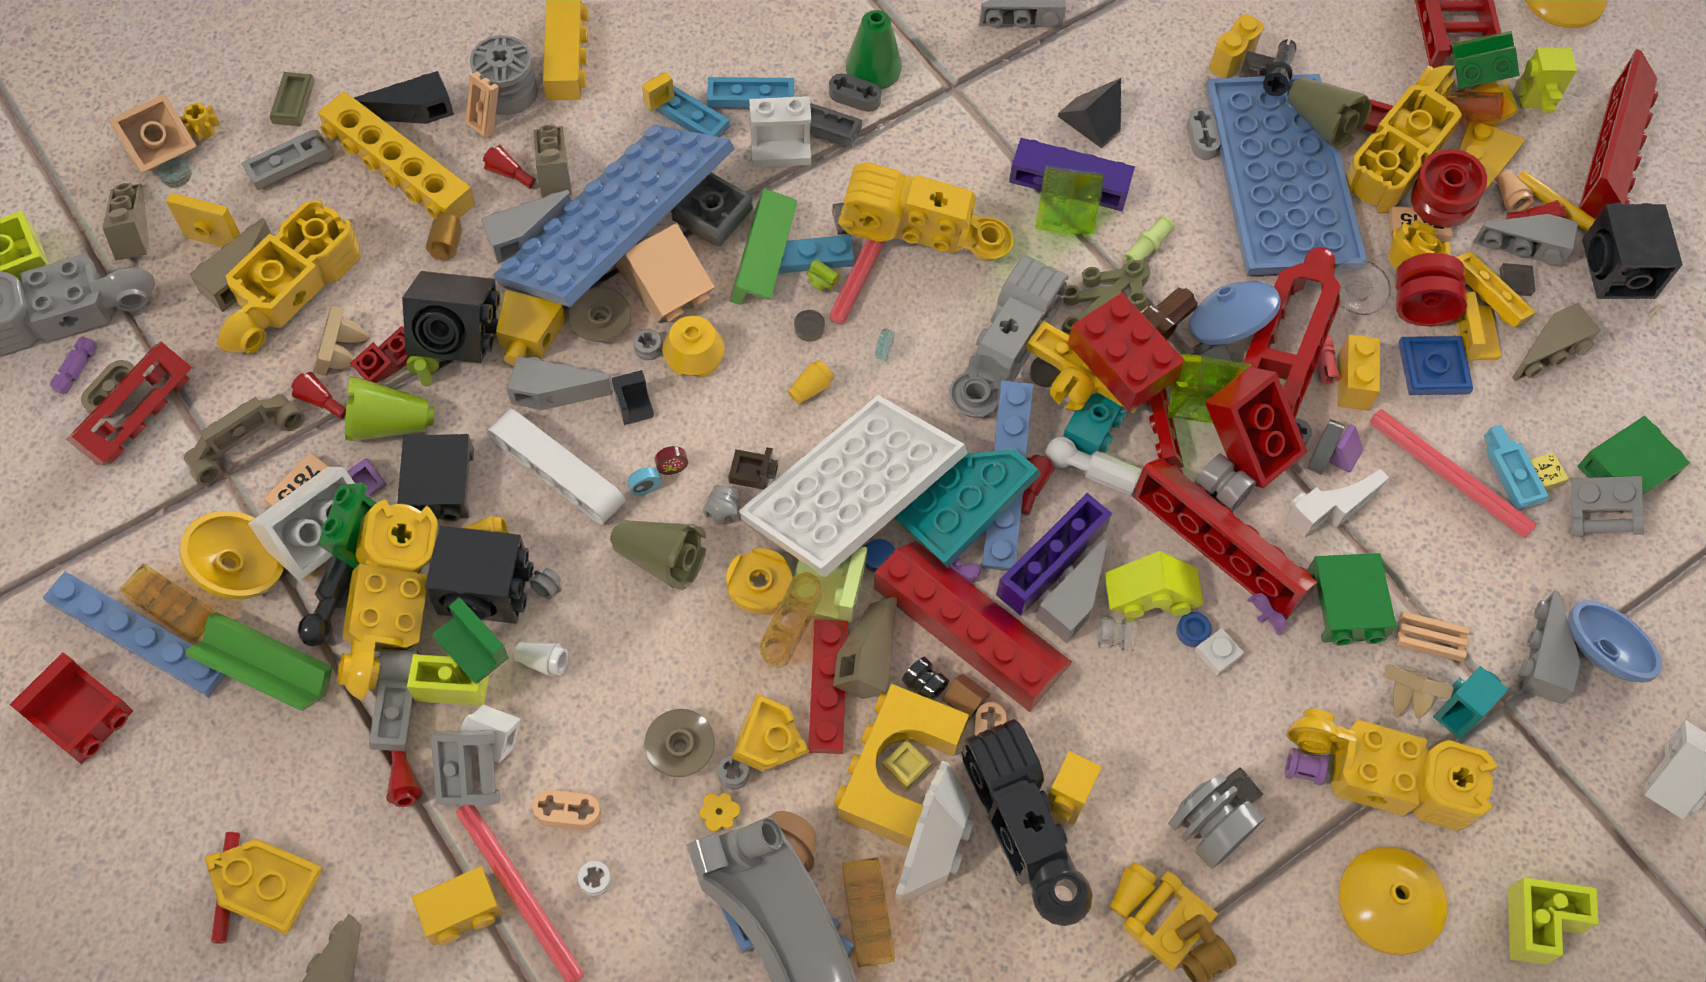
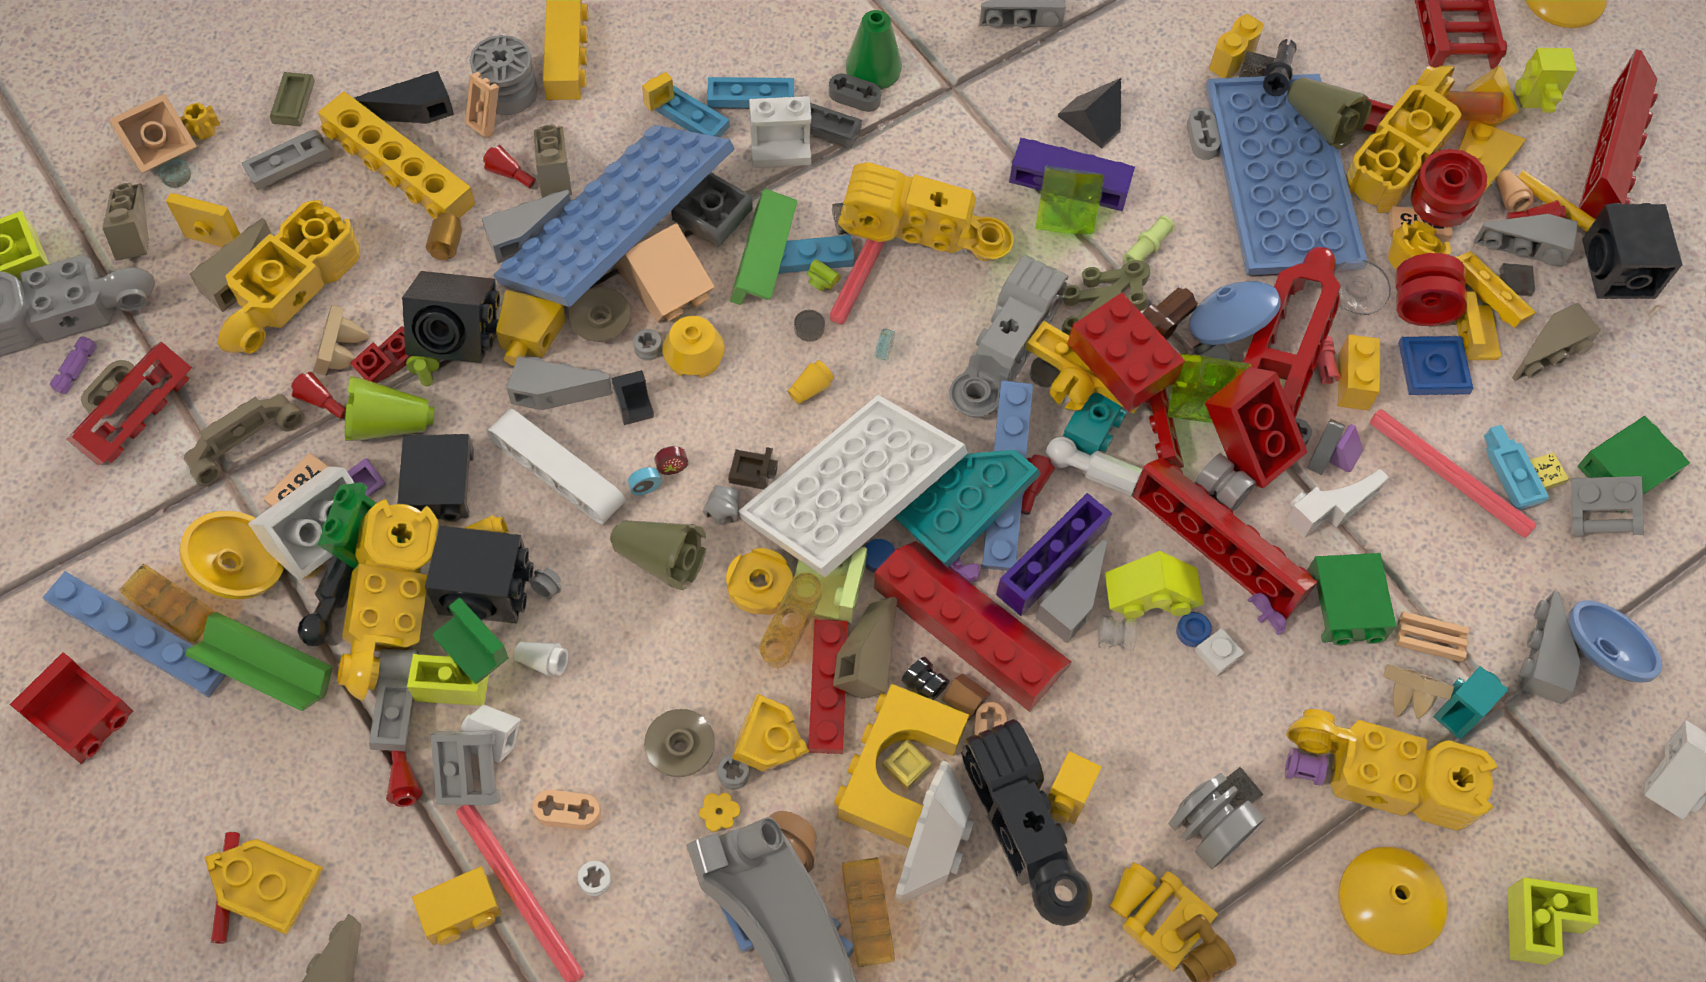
green panel [1452,31,1520,89] -> none

